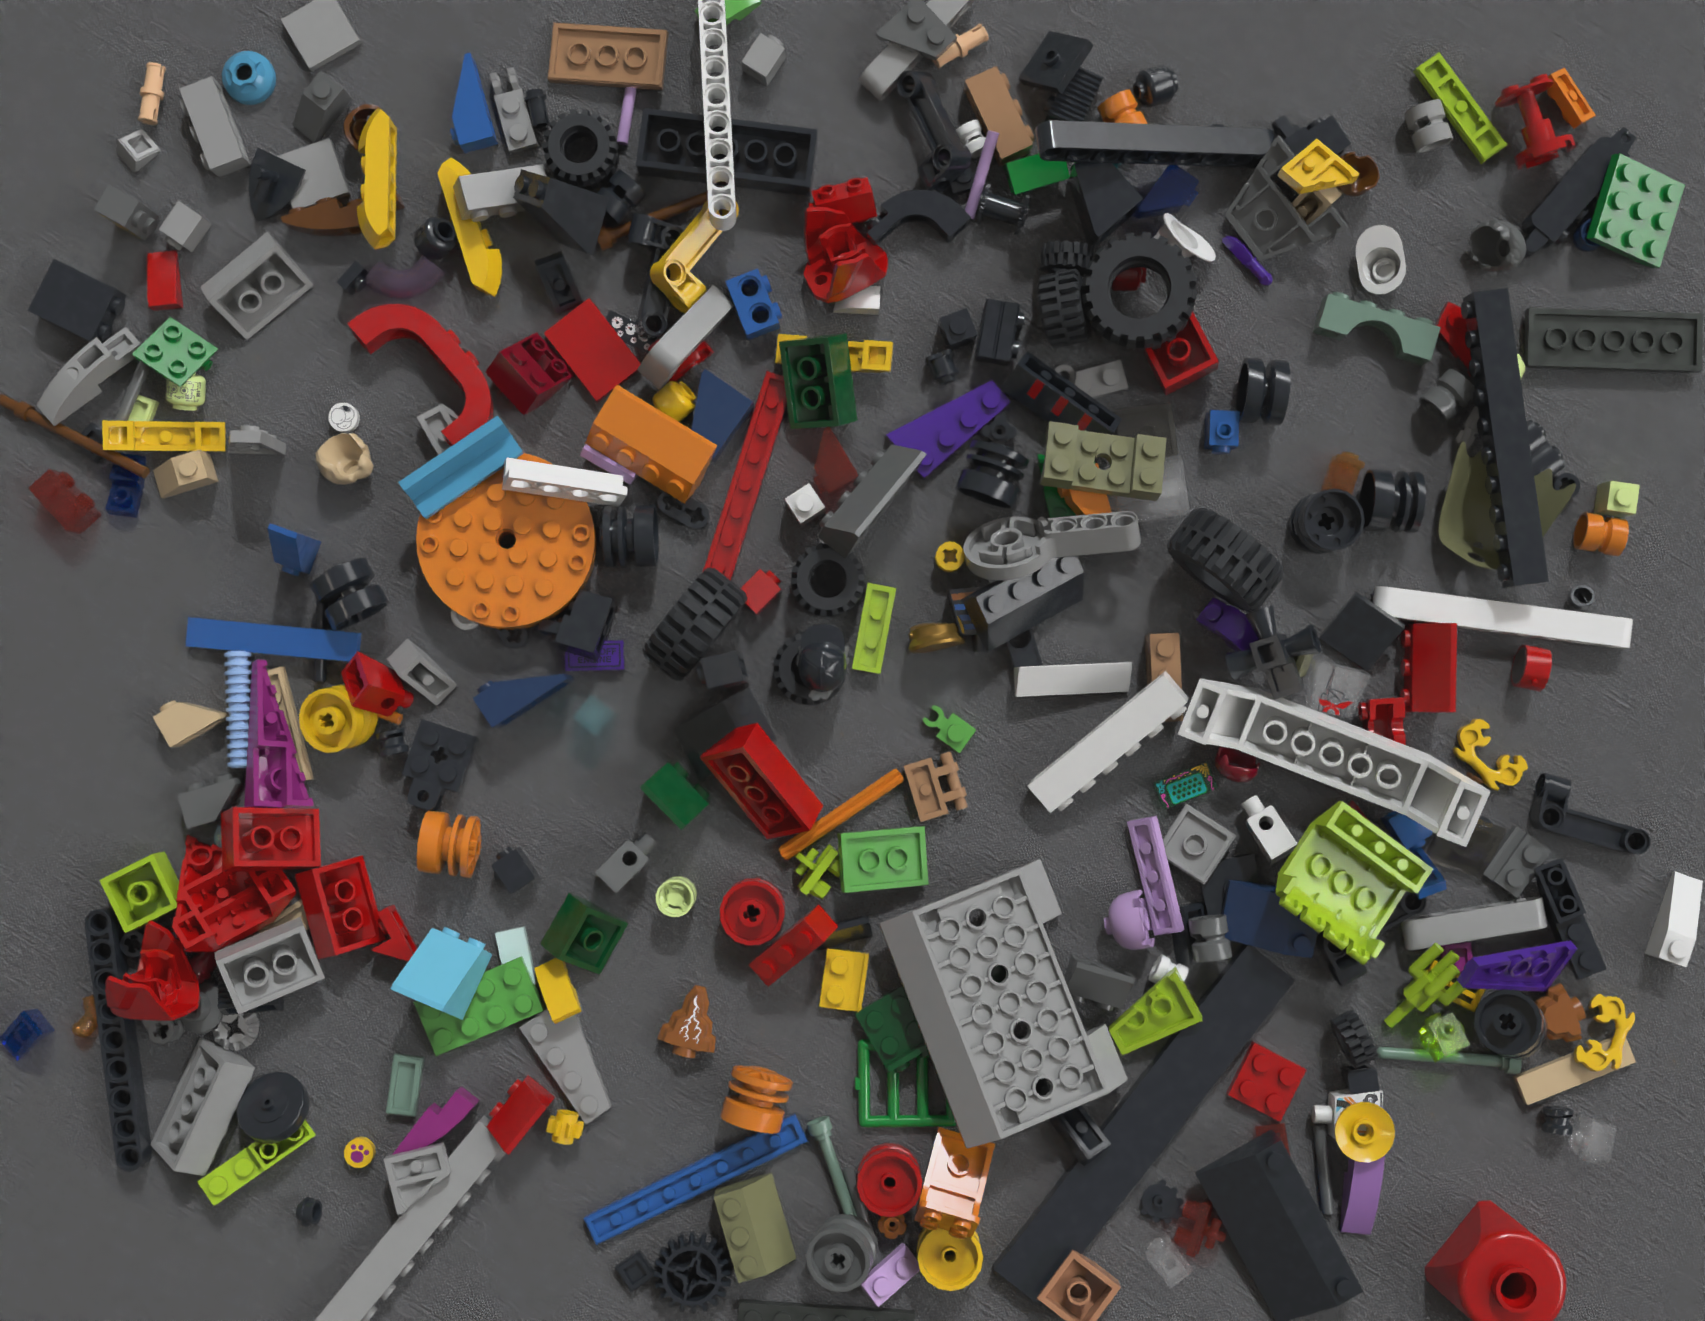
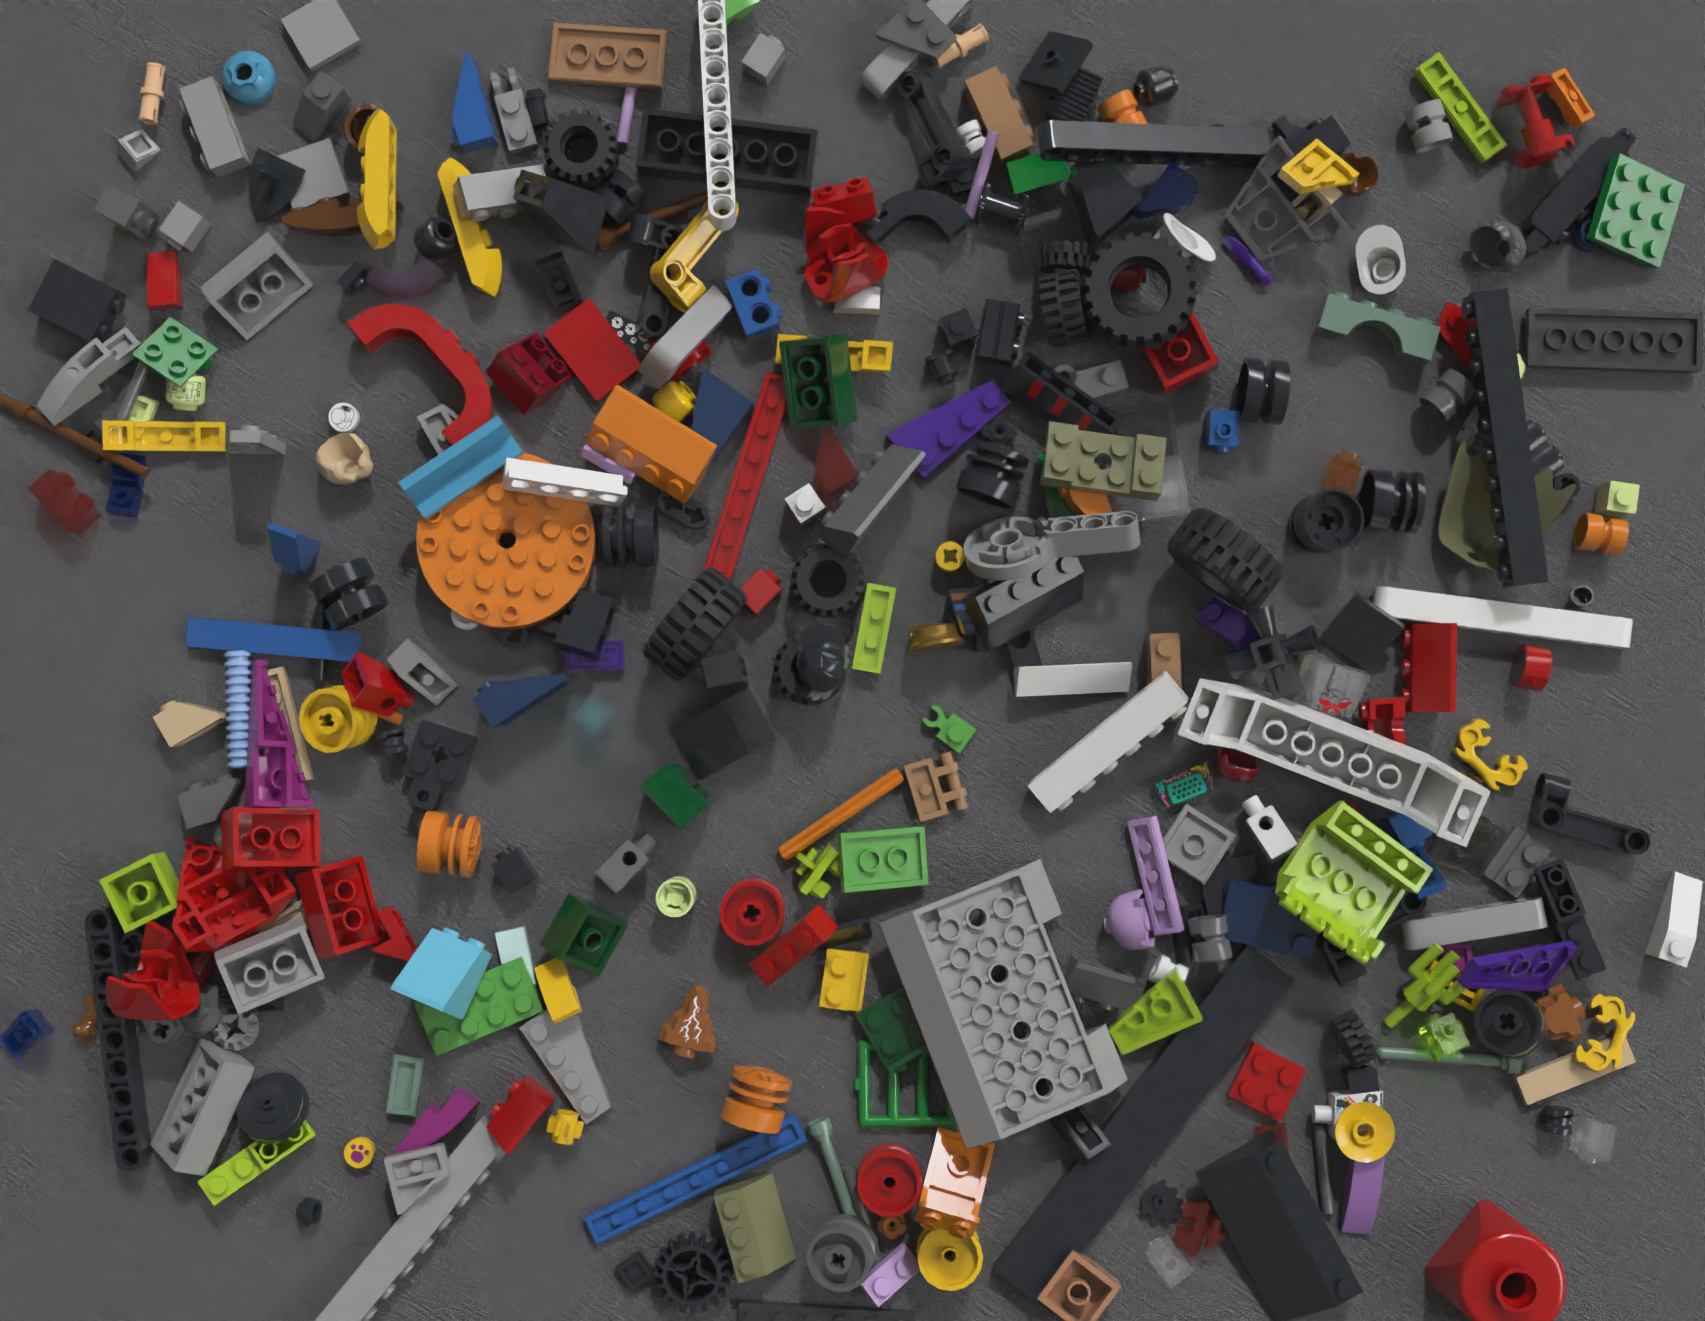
tan slope [153,450,219,499] -> none
red slope [700,723,824,839] -> none

